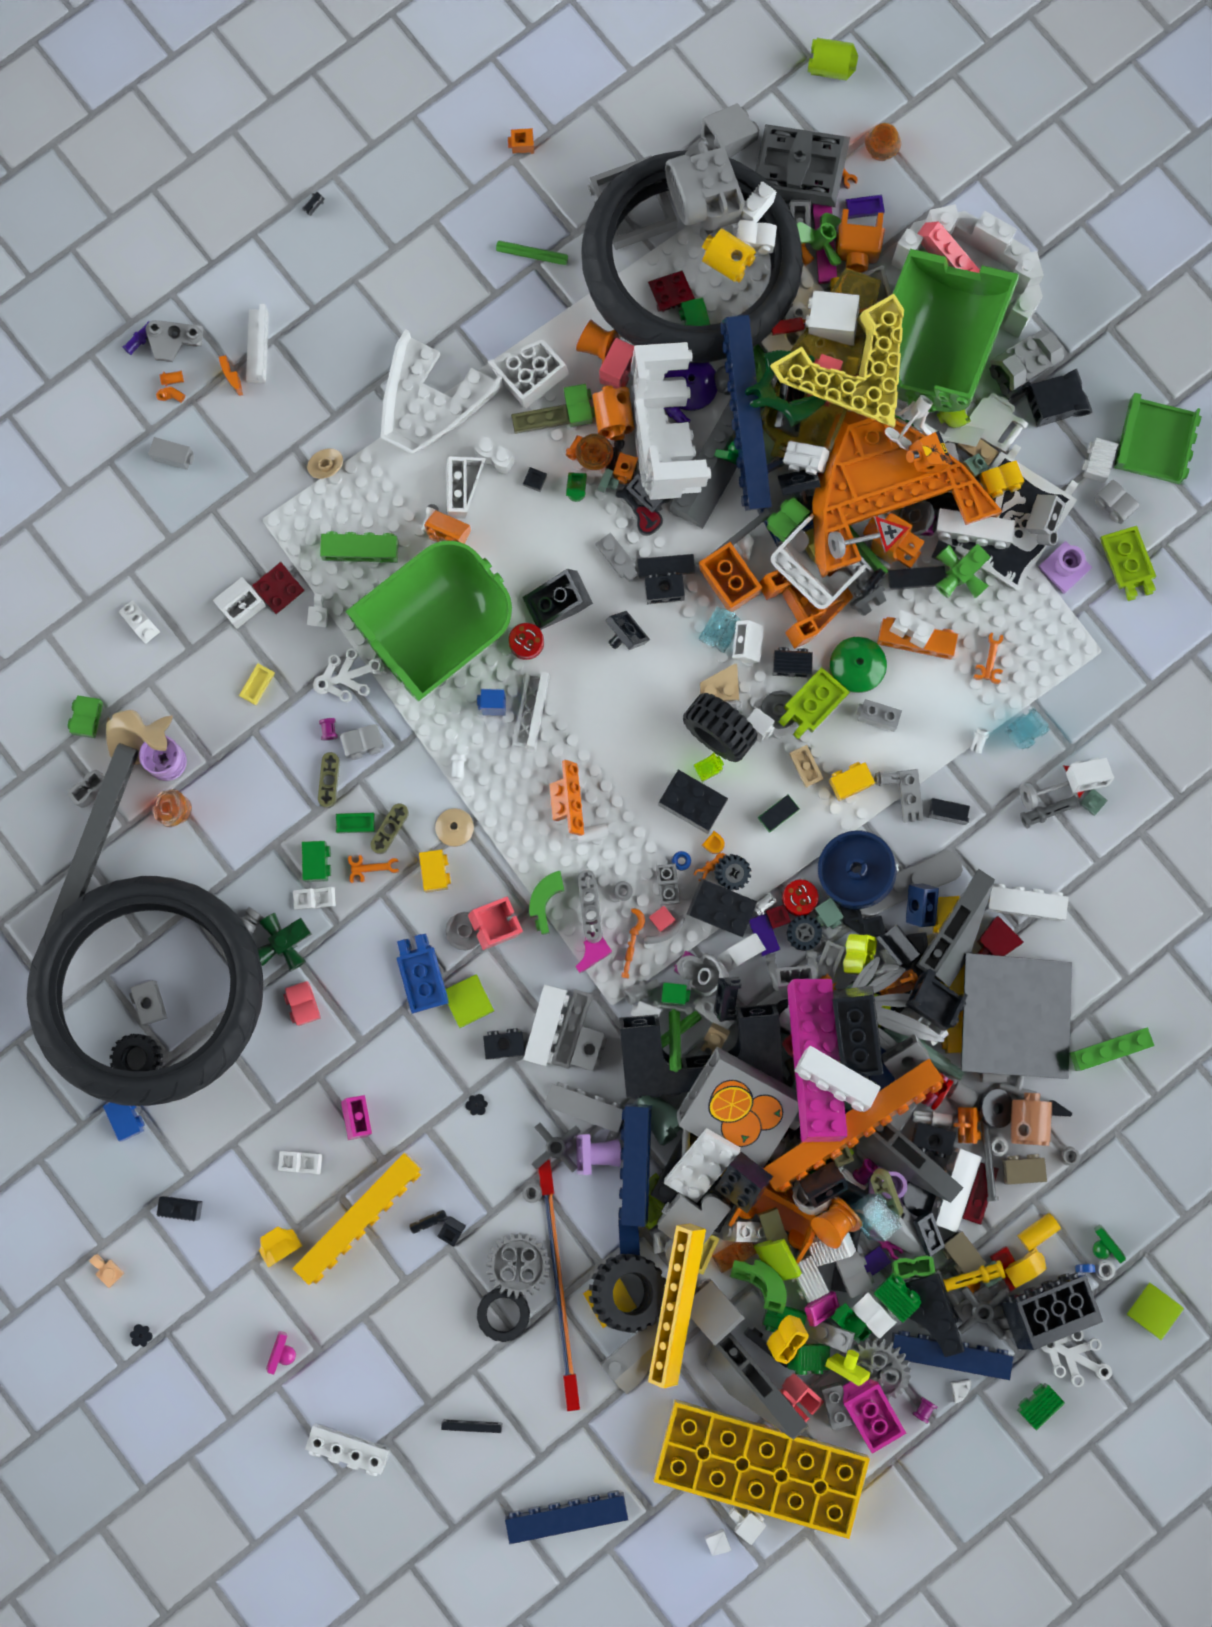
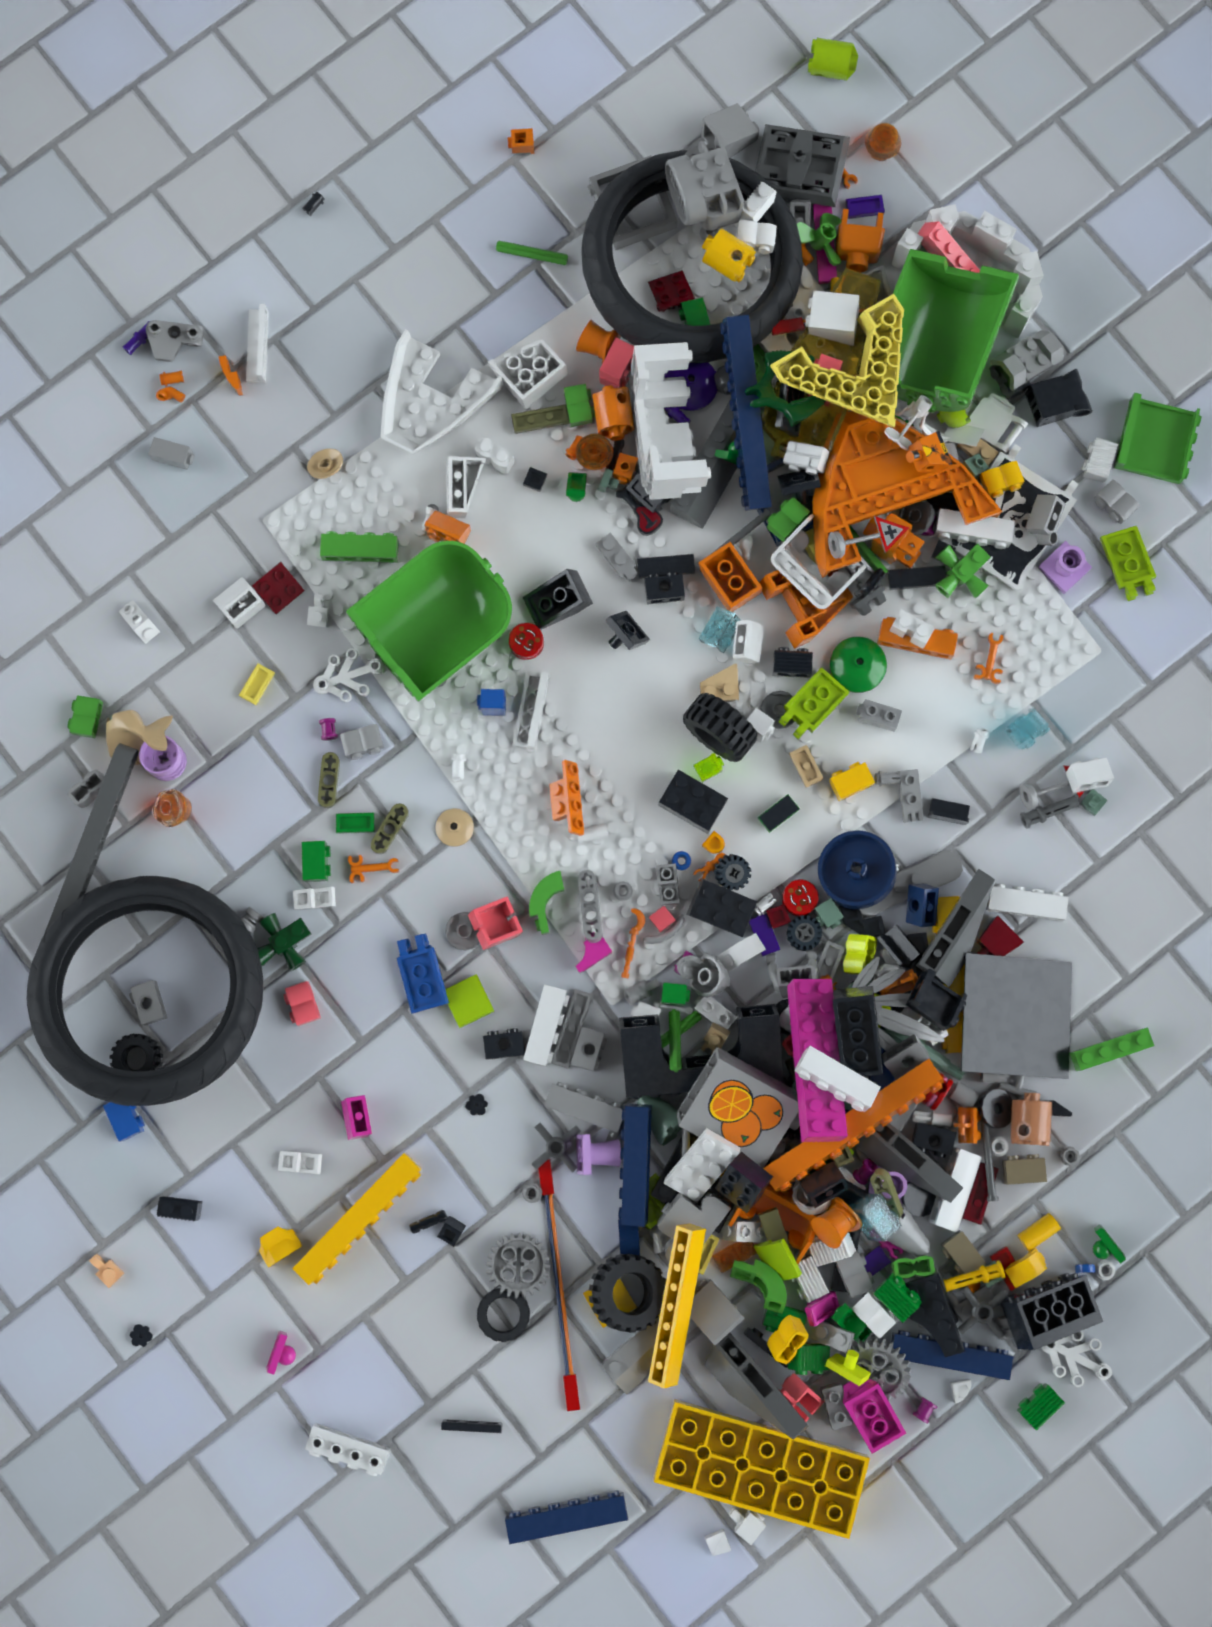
yellow brick [419,849,451,893] -> none
black hinge [714,977,742,1022] -> none
black panel [913,1208,945,1257] -> none
lime slope [1127,1282,1184,1341] -> none

